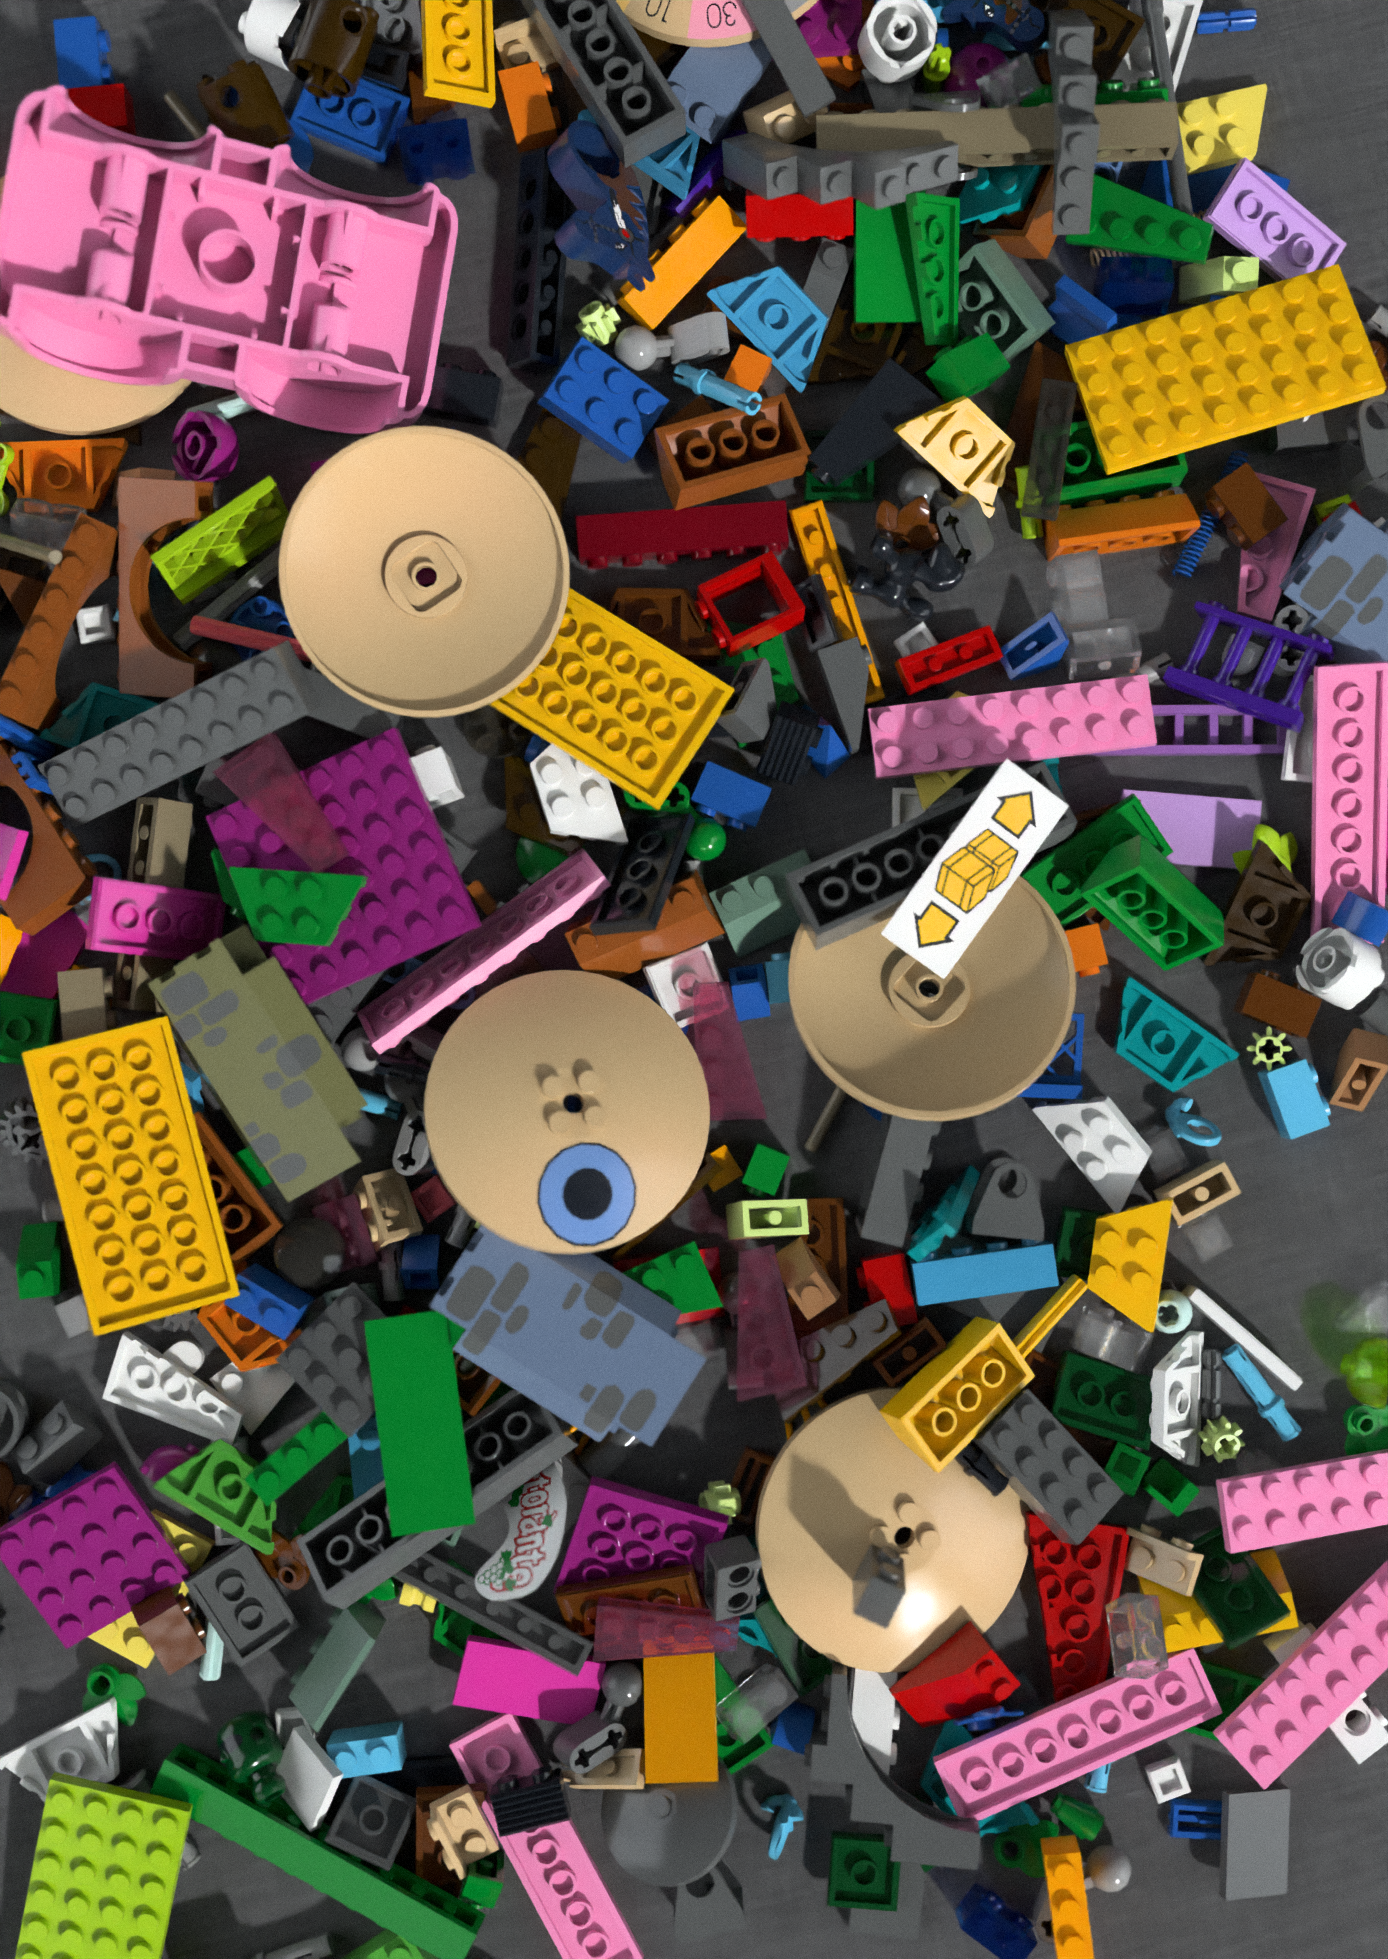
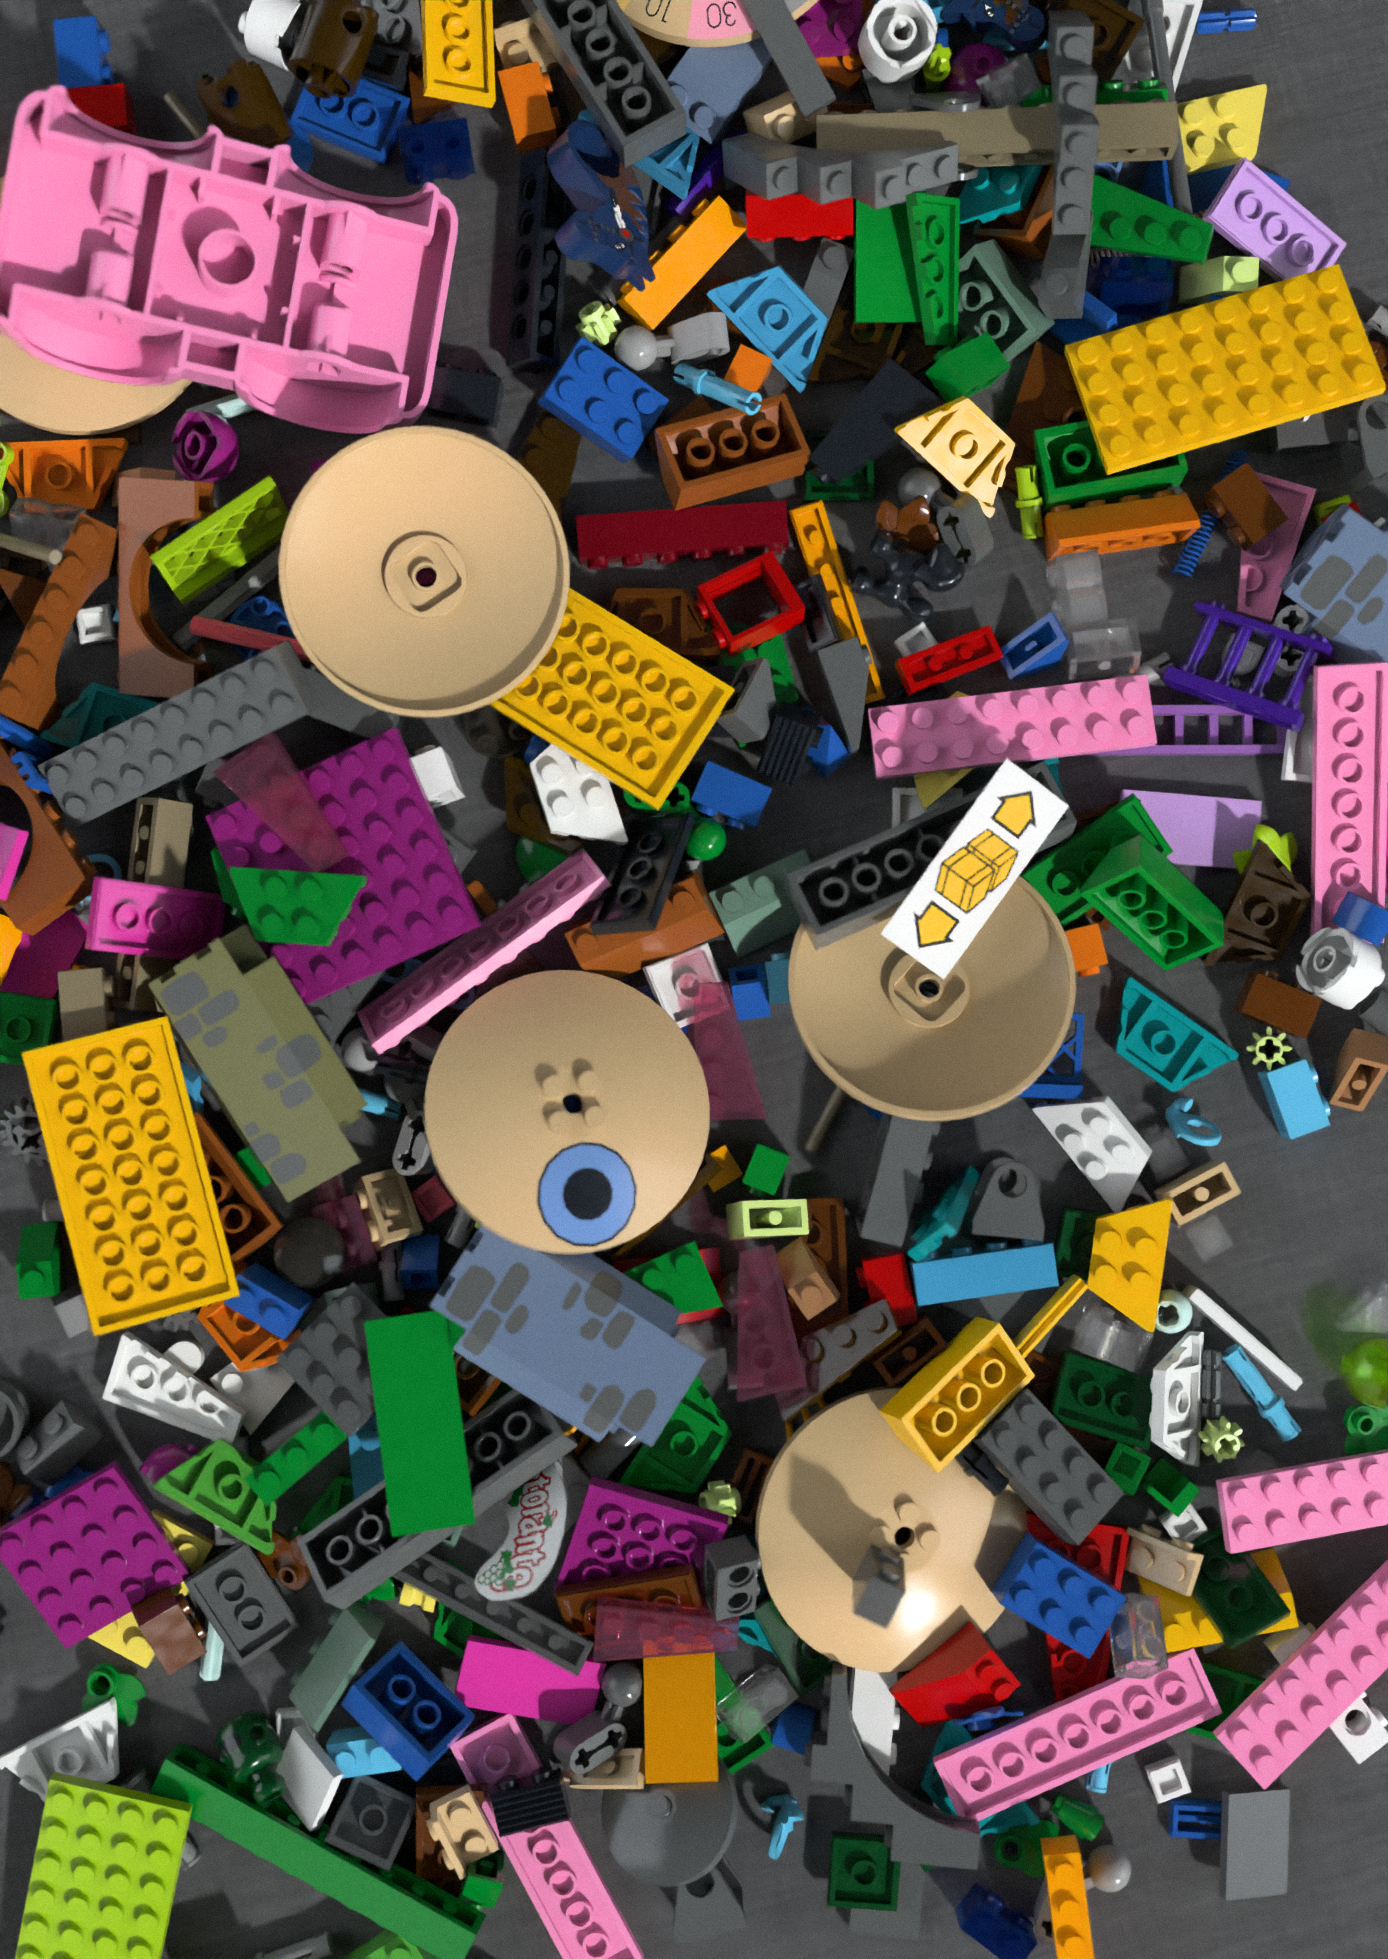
clear smoke tile [1021,378,1077,521] -> none
none -> blue brick [341,1641,476,1782]
none -> green wing [618,1374,733,1494]
none -> blue brick [991,1531,1127,1659]
none -> dark grey slope [1038,211,1094,319]
none -> white tile [1158,1503,1208,1542]

